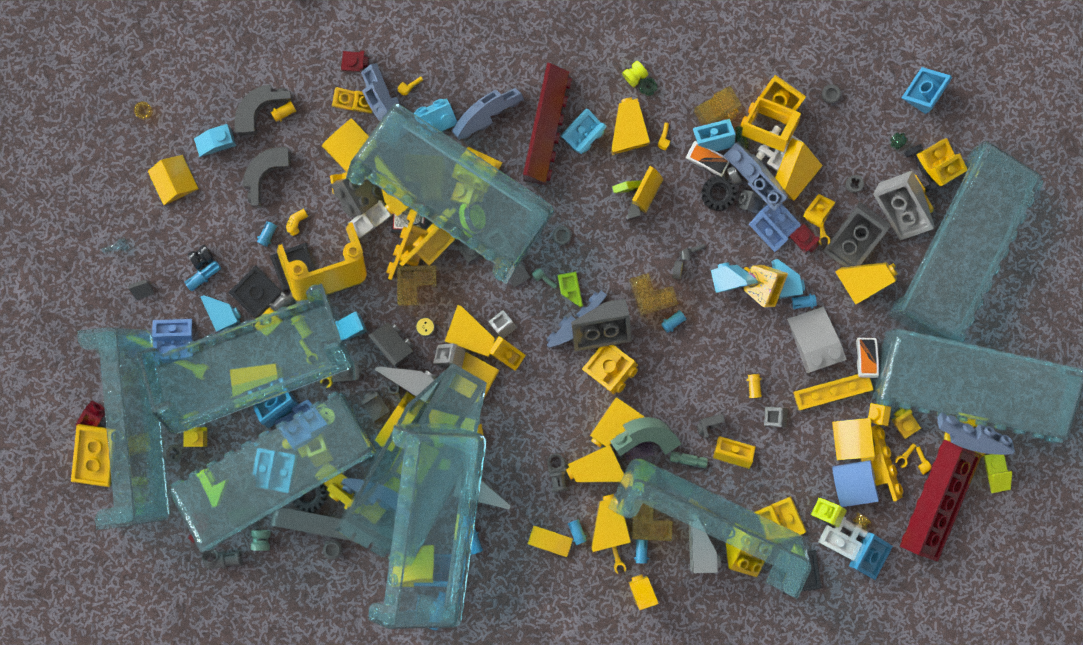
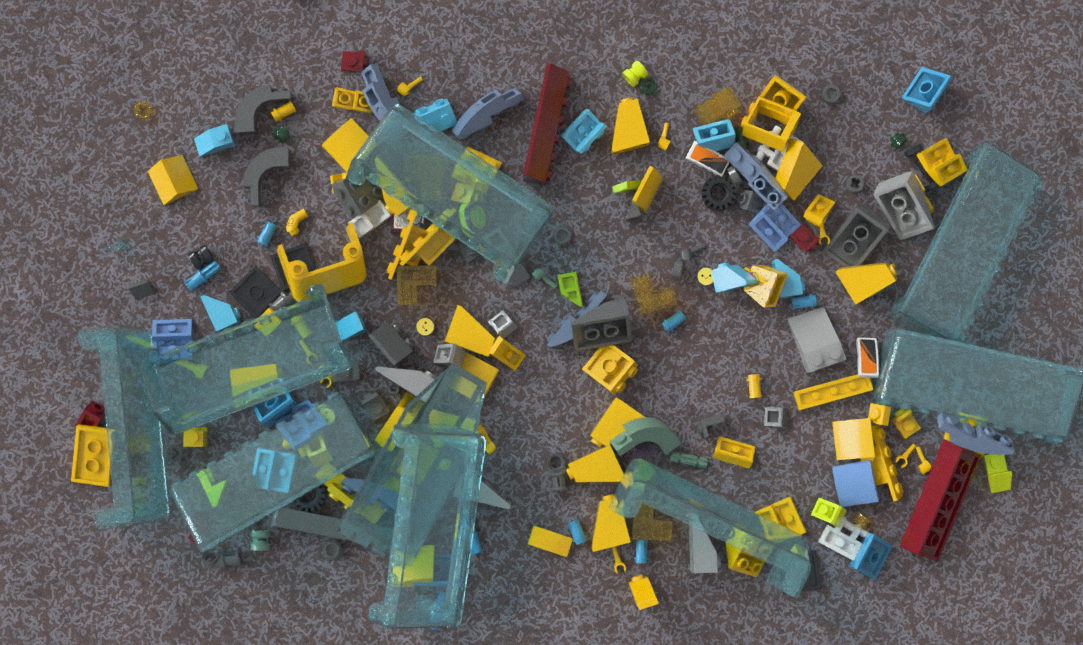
none -> clear green plate [272,126,291,143]
none -> yellow hand [482,427,496,455]
none -> light yellow tile [696,267,714,286]

